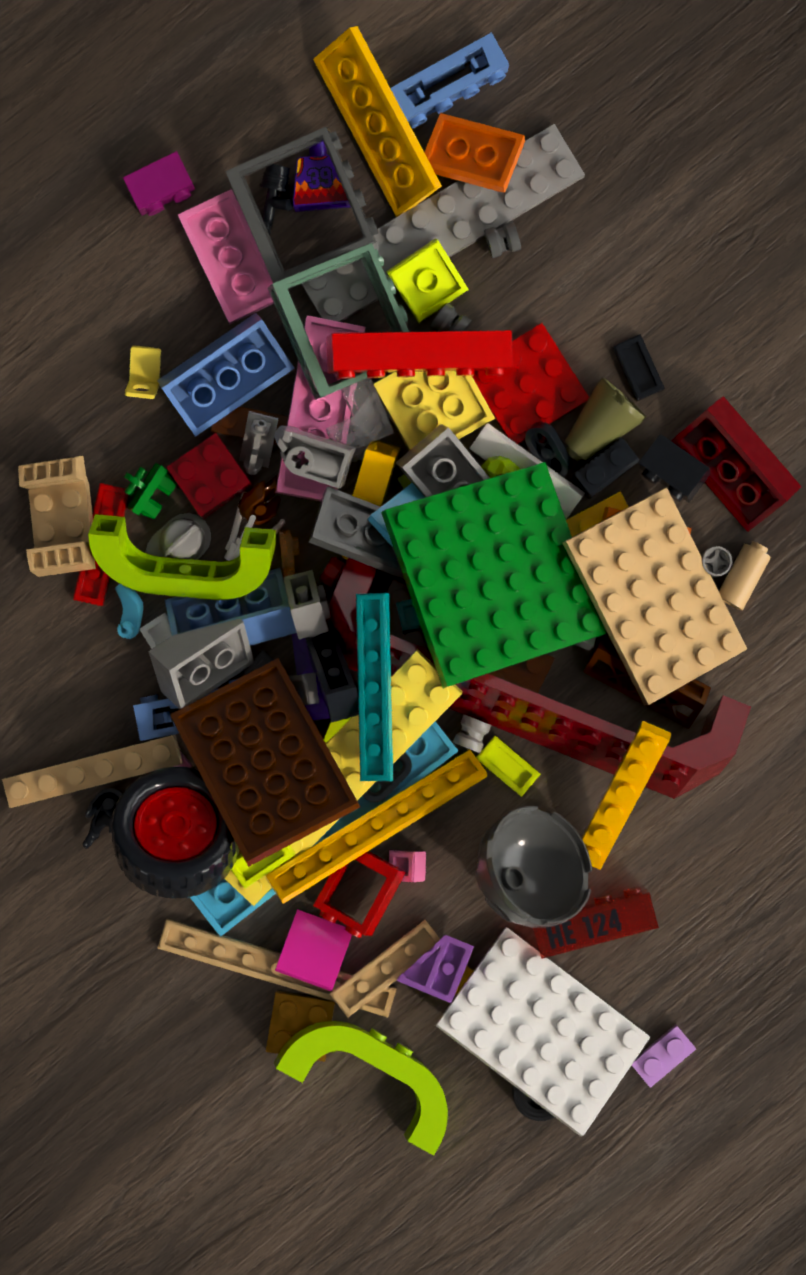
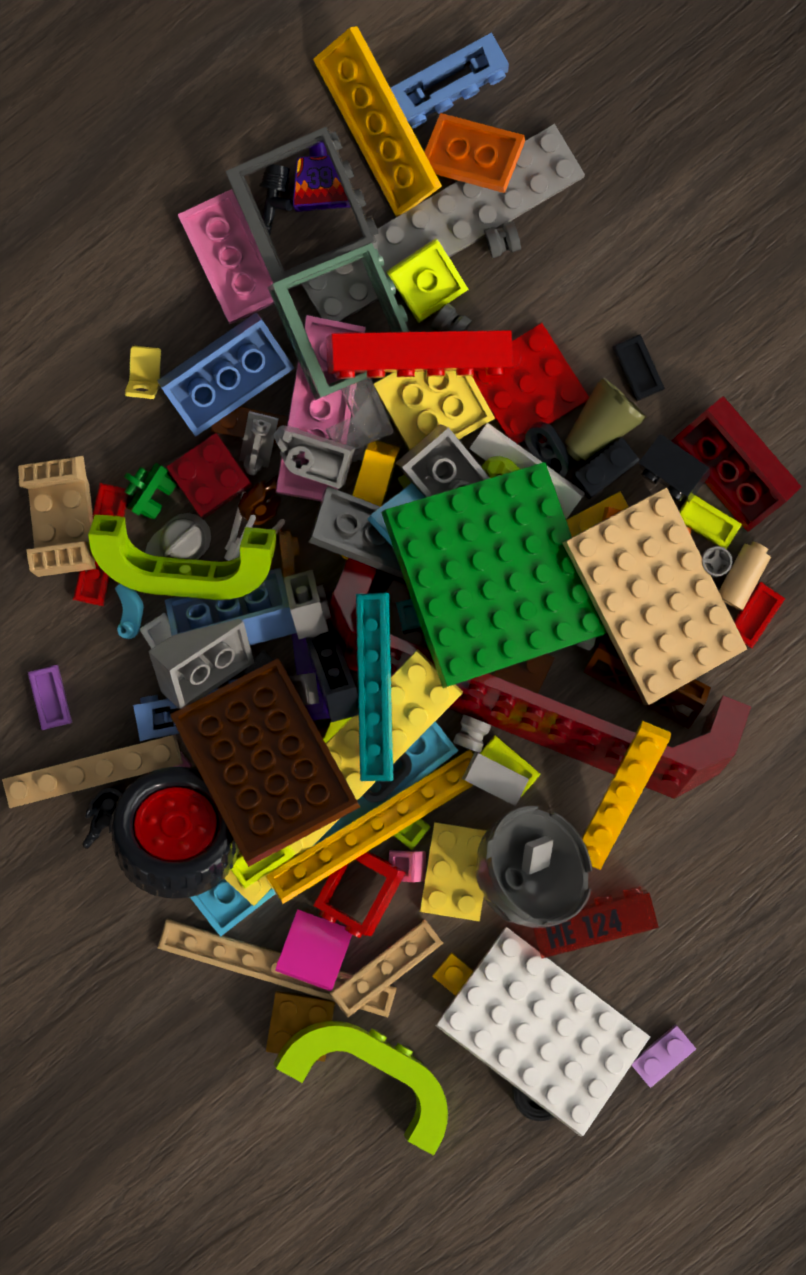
magenta brick [123,151,195,216] -> none
red tile [320,557,345,587] -> none
medium lavender wing [397,935,474,1003] -> none
none -> medium lavender tile [28,665,72,730]
none -> lime tile [394,818,431,850]
none -> light yellow plate [420,822,487,921]
none -> light grey tile [462,752,529,806]
none -> light grey tile [522,836,553,875]
none -> neon yellow tile [679,495,742,549]
none -> red tile [733,582,786,648]

